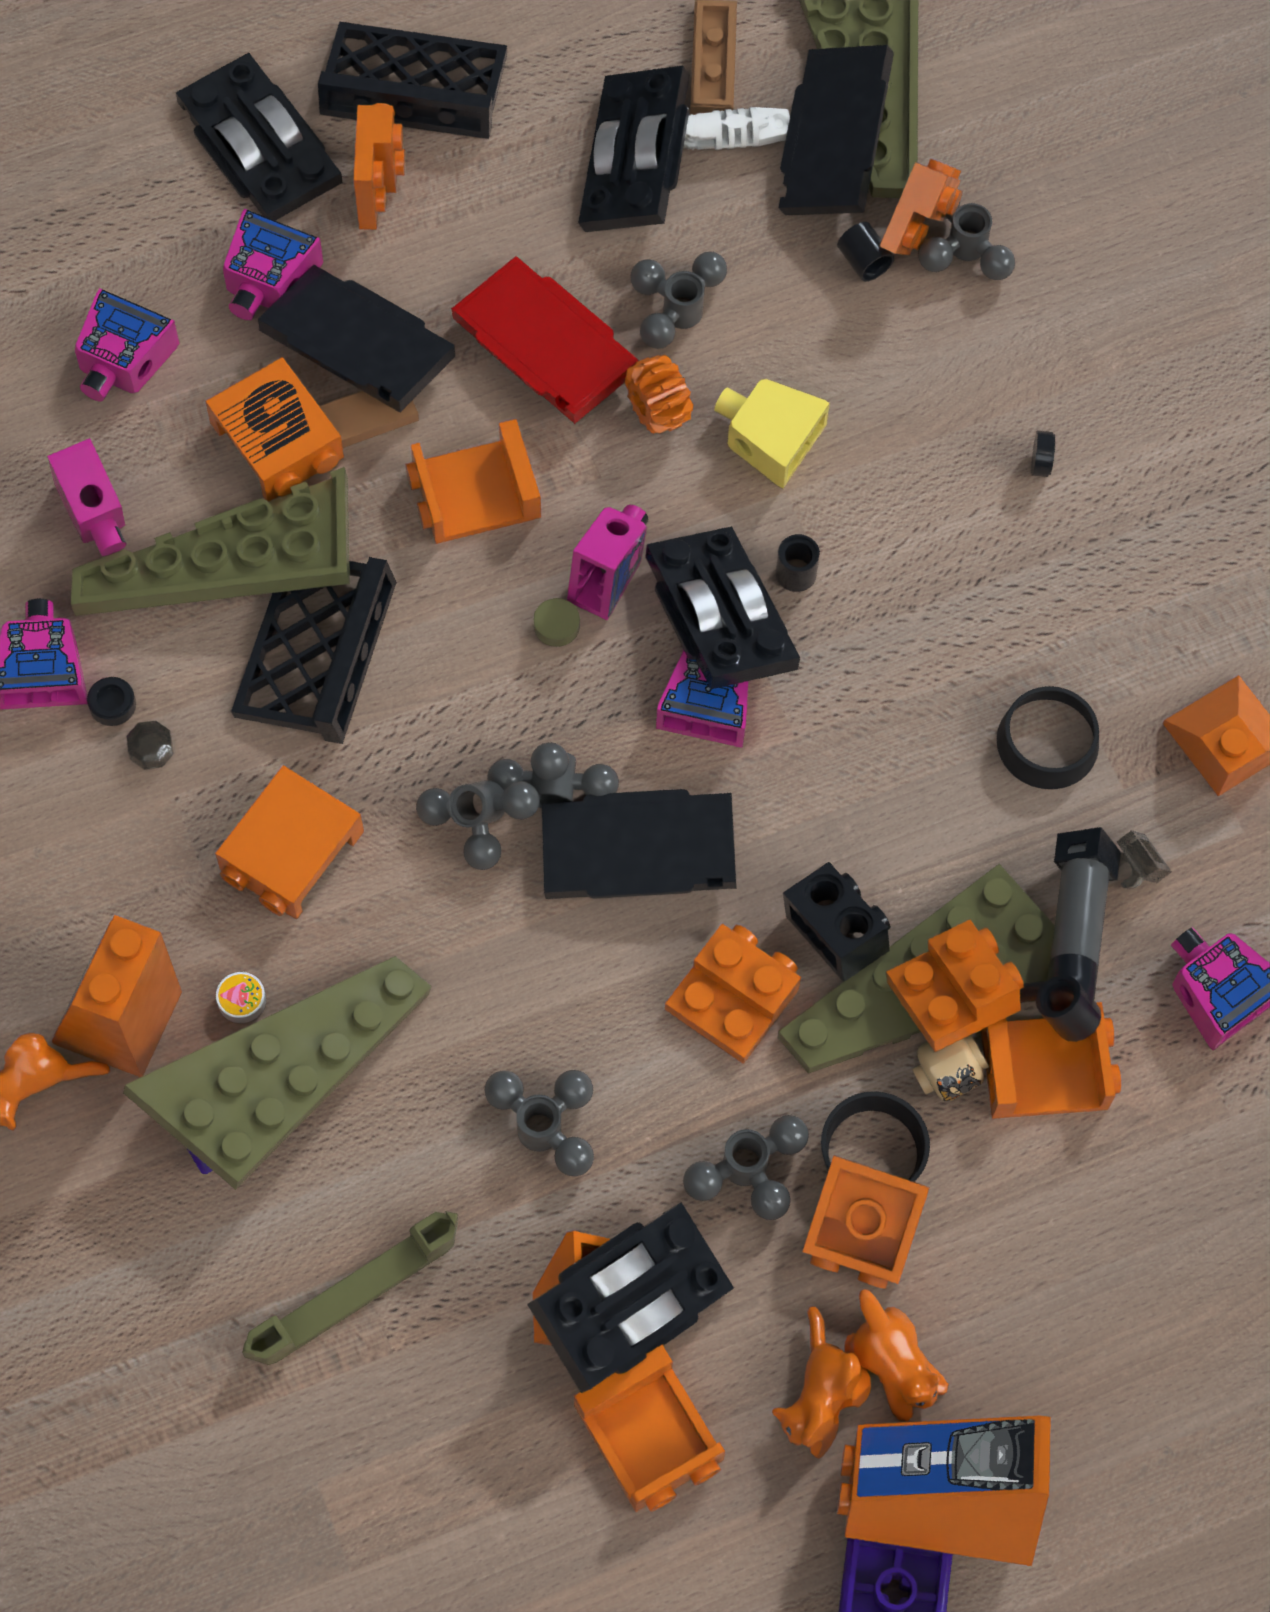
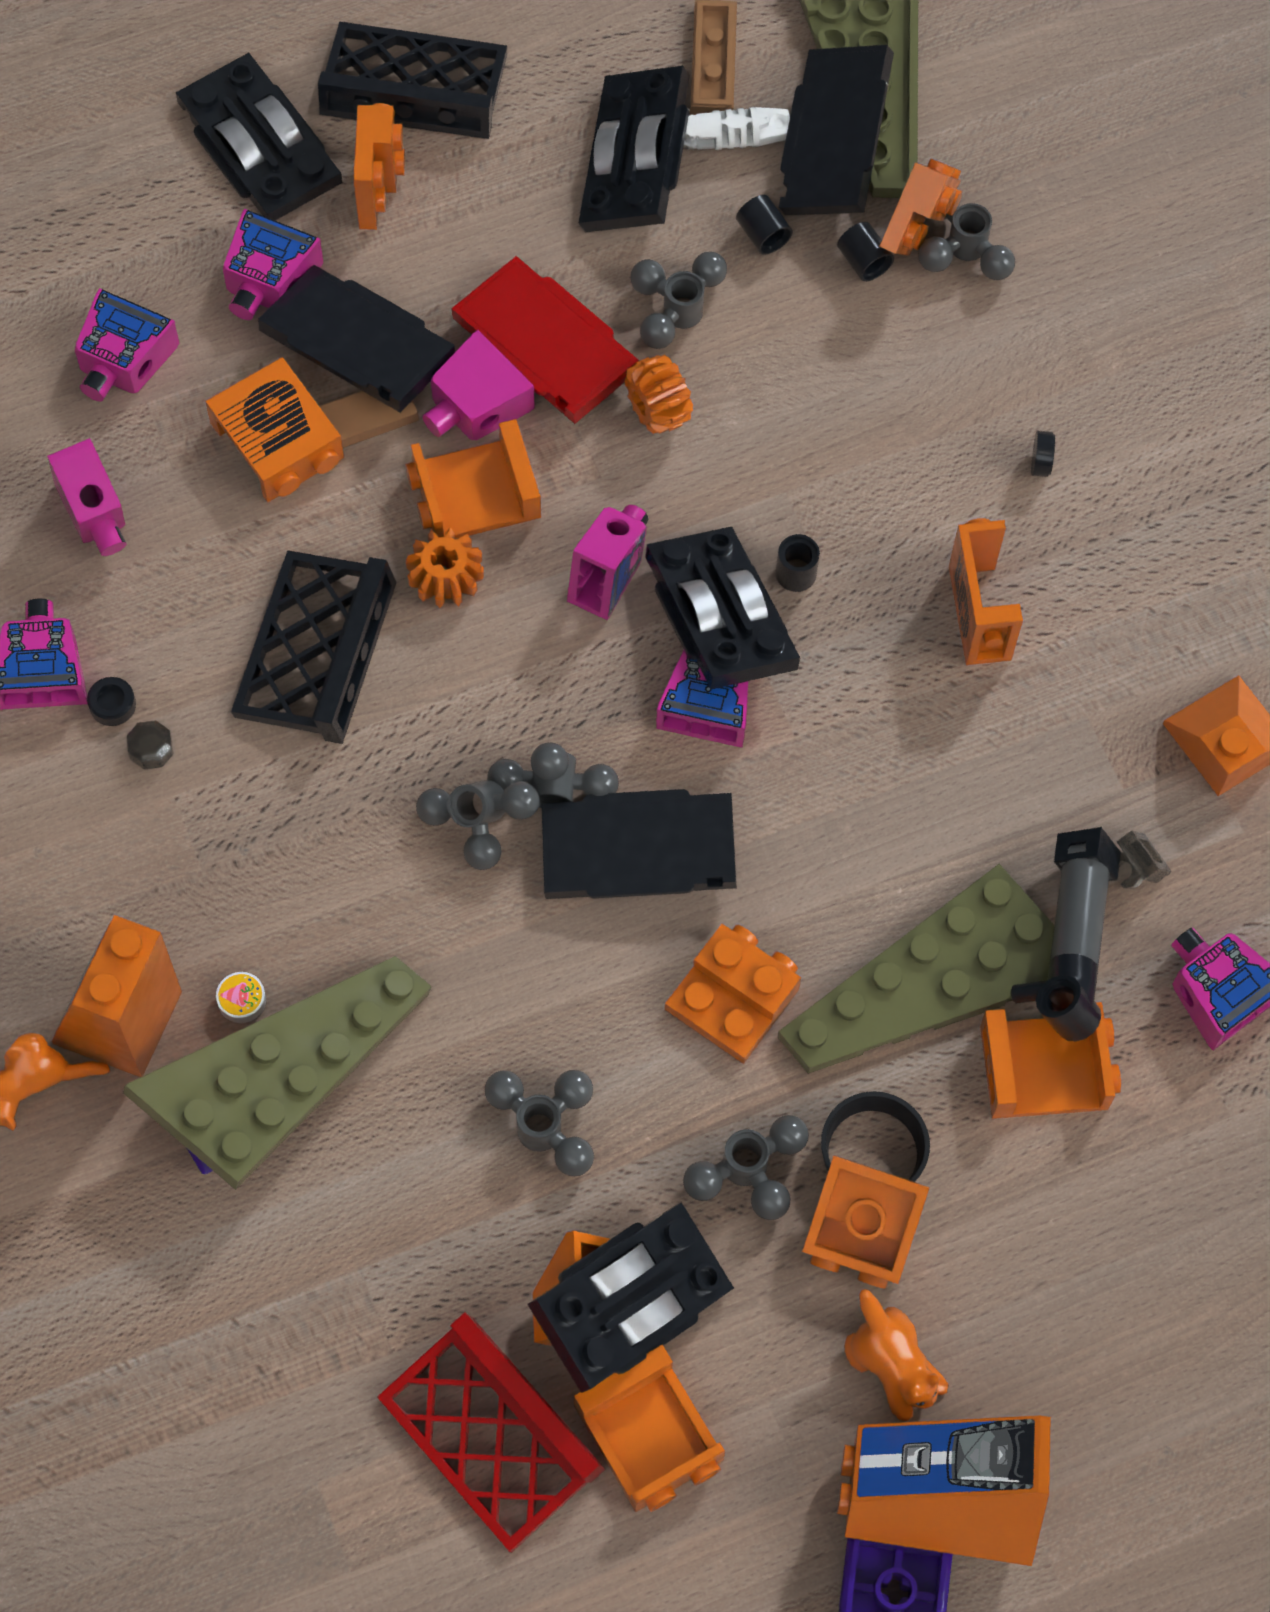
olive wing [71,467,350,616] -> none
orange panel [215,765,364,919] -> none
olive piece [242,1211,458,1365] -> none
olive tile [534,598,580,647] -> none
light yellow torso [714,379,830,488] -> none
orange animal [772,1306,871,1459] -> none
black brick [783,862,891,982] -> none
orange plate [886,920,1024,1052] -> none
tan head [912,1035,989,1101] -> none
black tyre [997,686,1099,789] -> none
none -> red fence [377,1312,606,1553]
none -> orange gear [406,528,484,608]
none -> dark pink torso [422,330,535,440]
none -> black beam [736,195,793,255]
none -> orange panel [949,518,1023,665]

